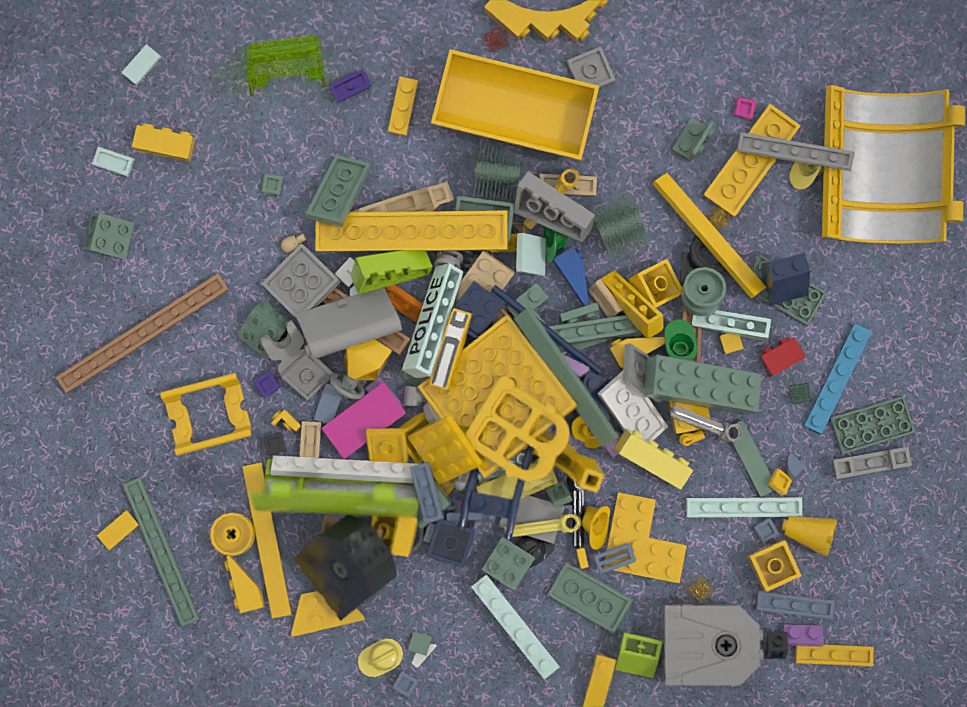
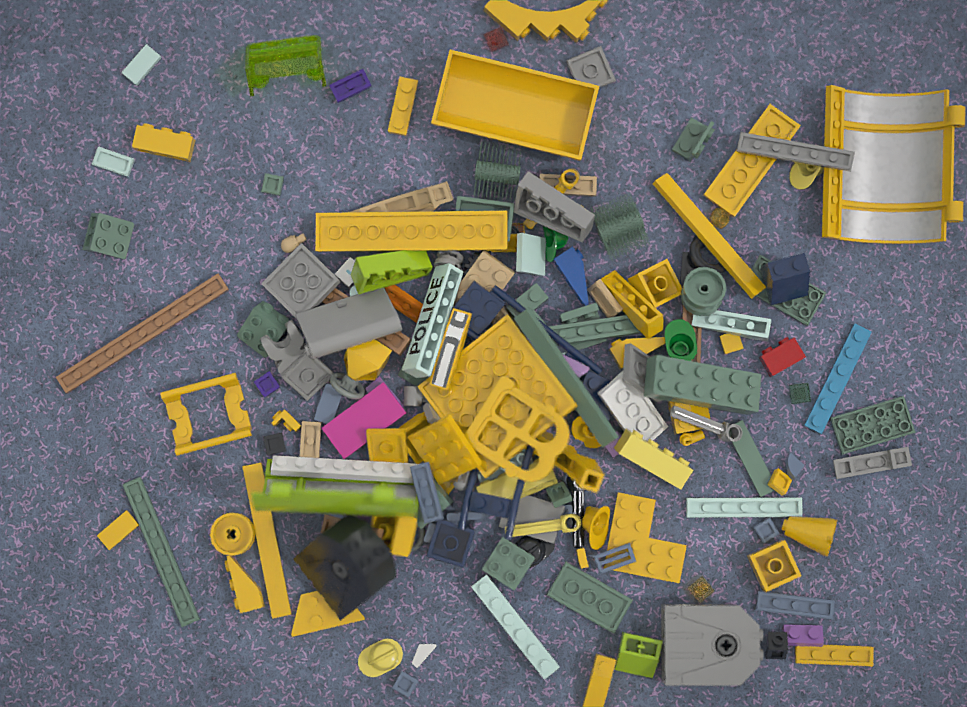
sand green plate [306,155,371,227] -> none
sand green tile [408,631,432,656] -> none
dark pink tile [733,97,756,120] -> none

